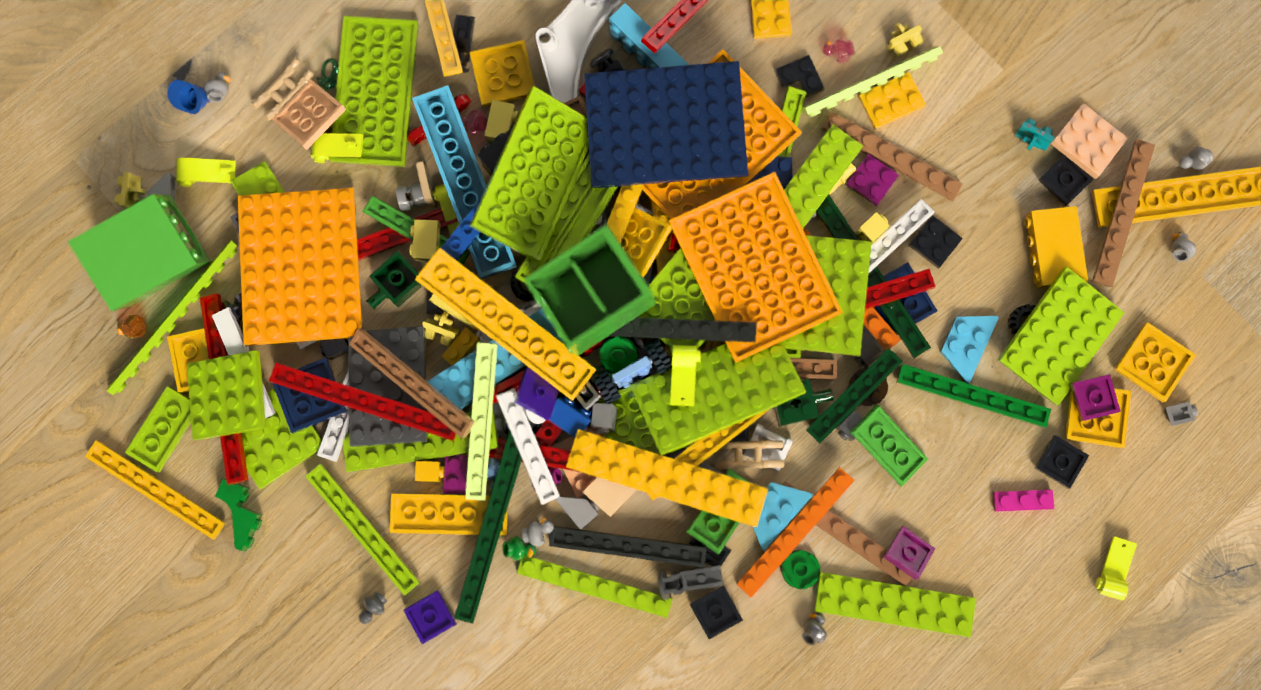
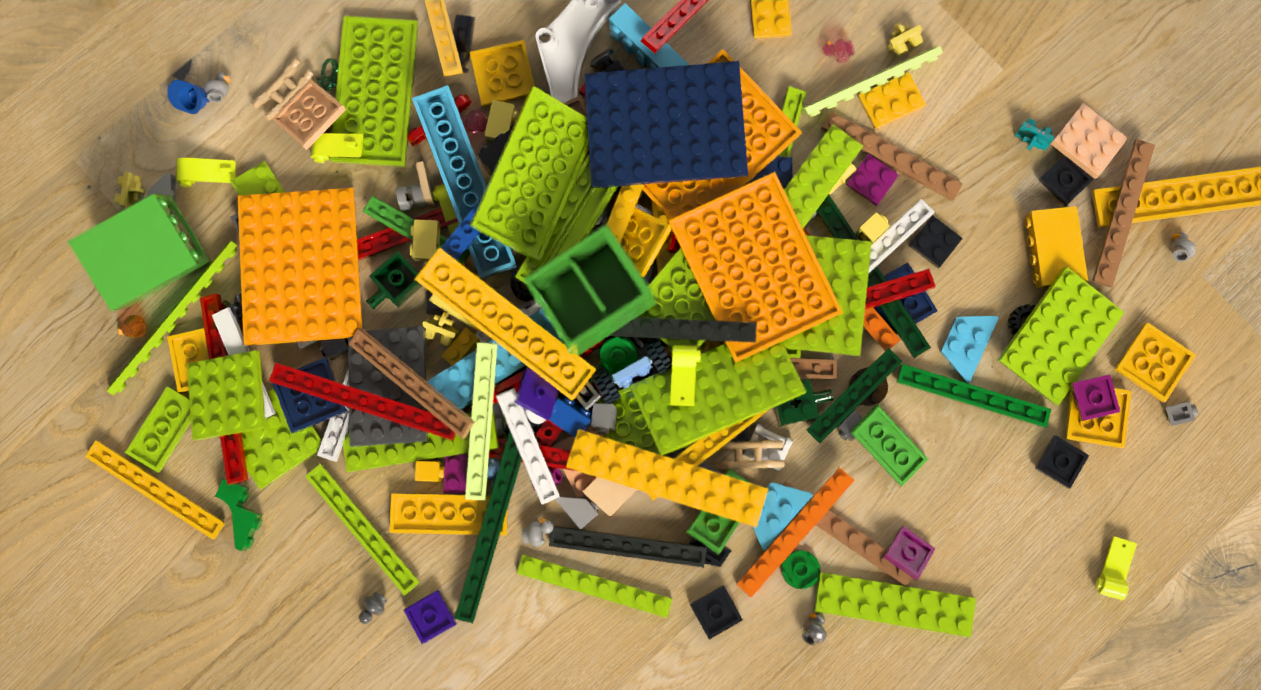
green animal [502,536,537,560] -> none
dark grey piece [658,565,723,600] -> none
black plate [775,55,824,97] -> none
clear smoke slope [854,324,885,368] -> none
dark pink plate [993,490,1055,512] -> none
light grey animal [1179,146,1213,170] -> none

